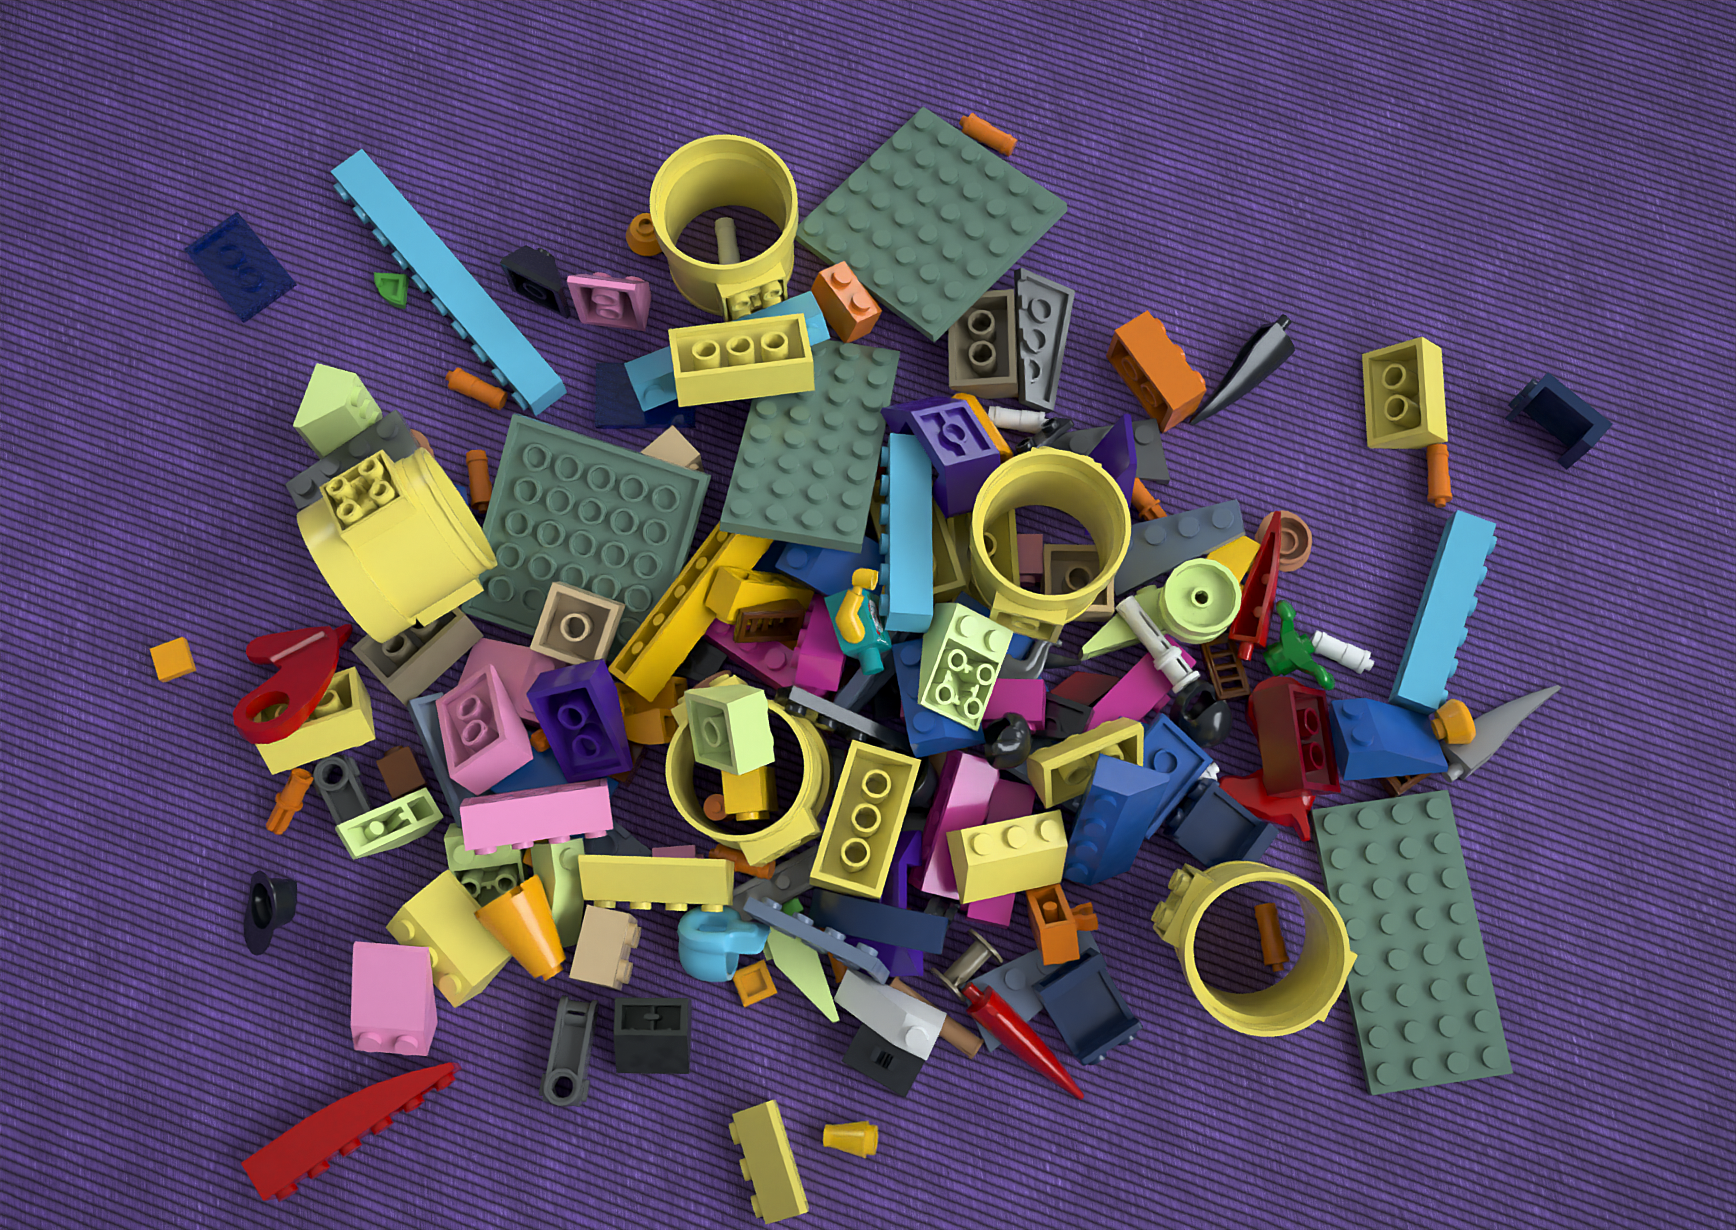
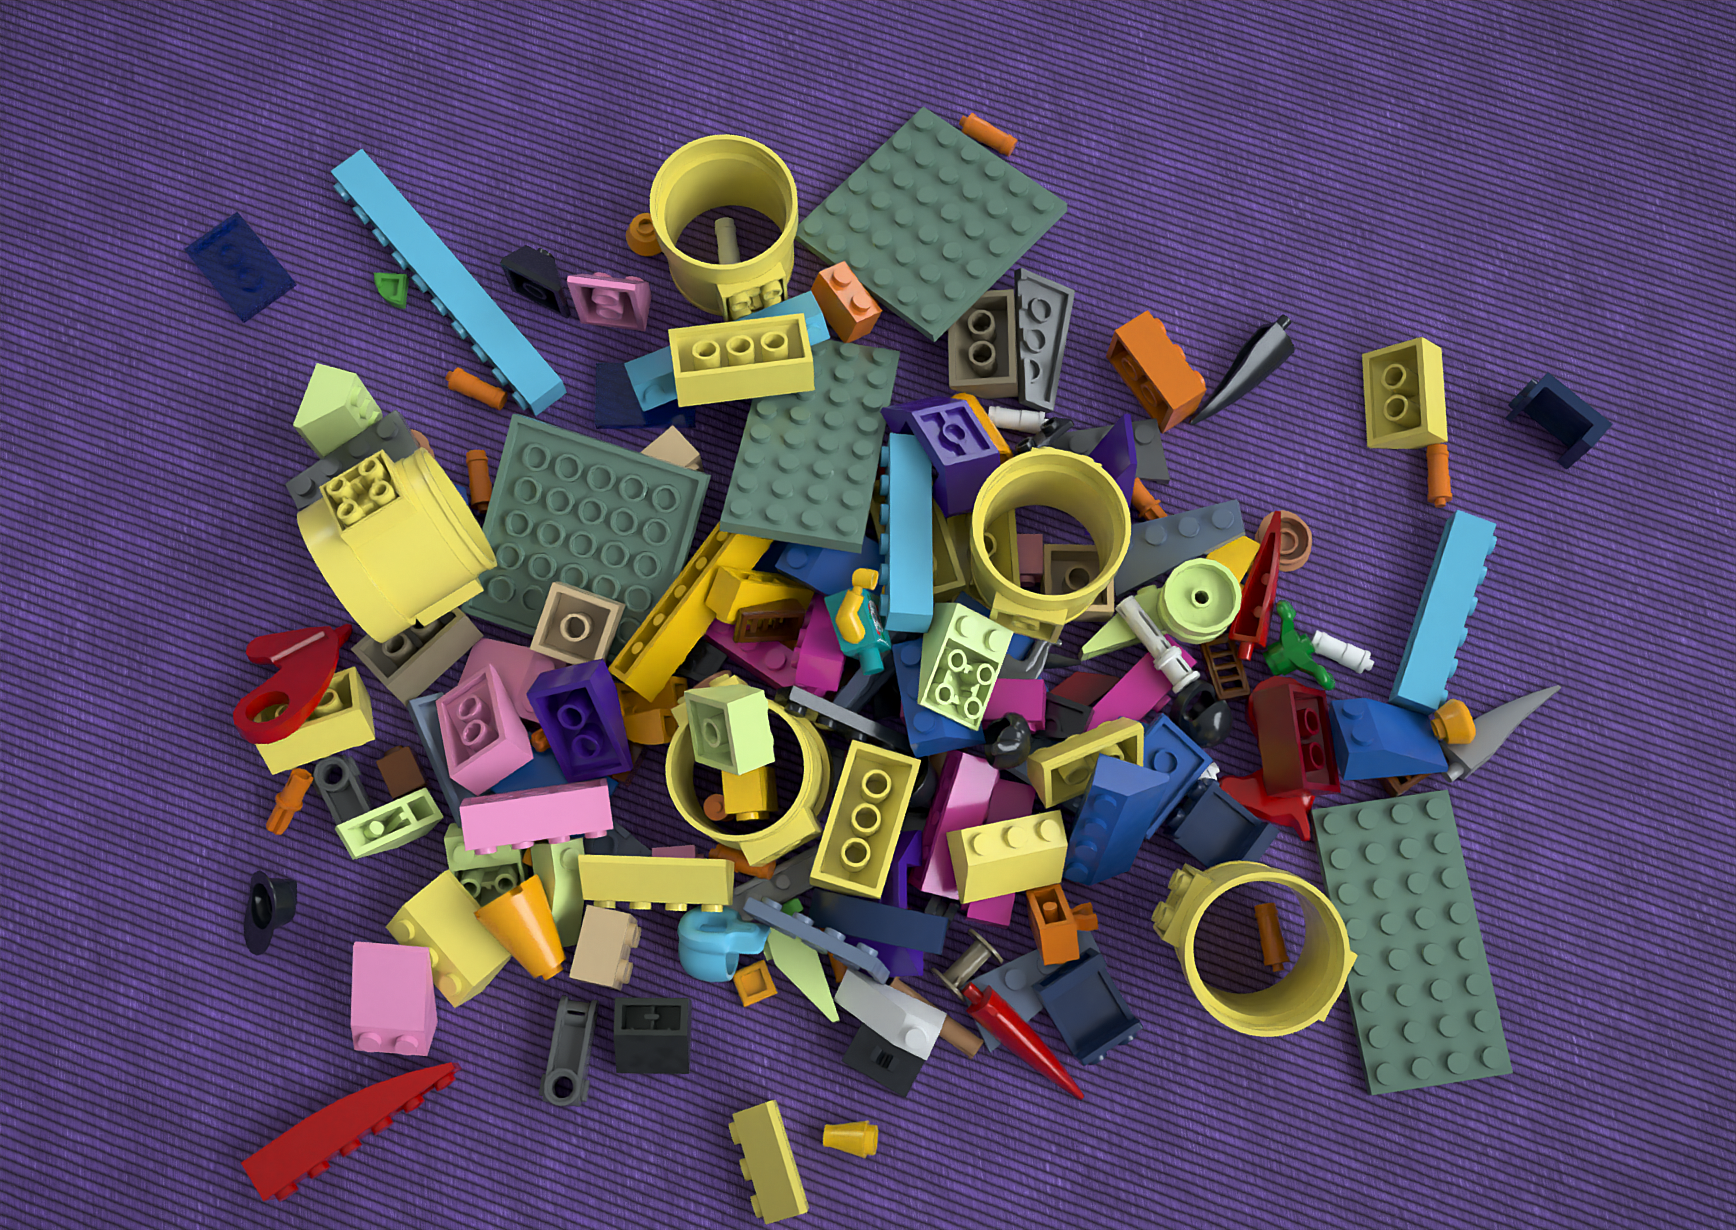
light orange tile [150,637,197,683] -> none

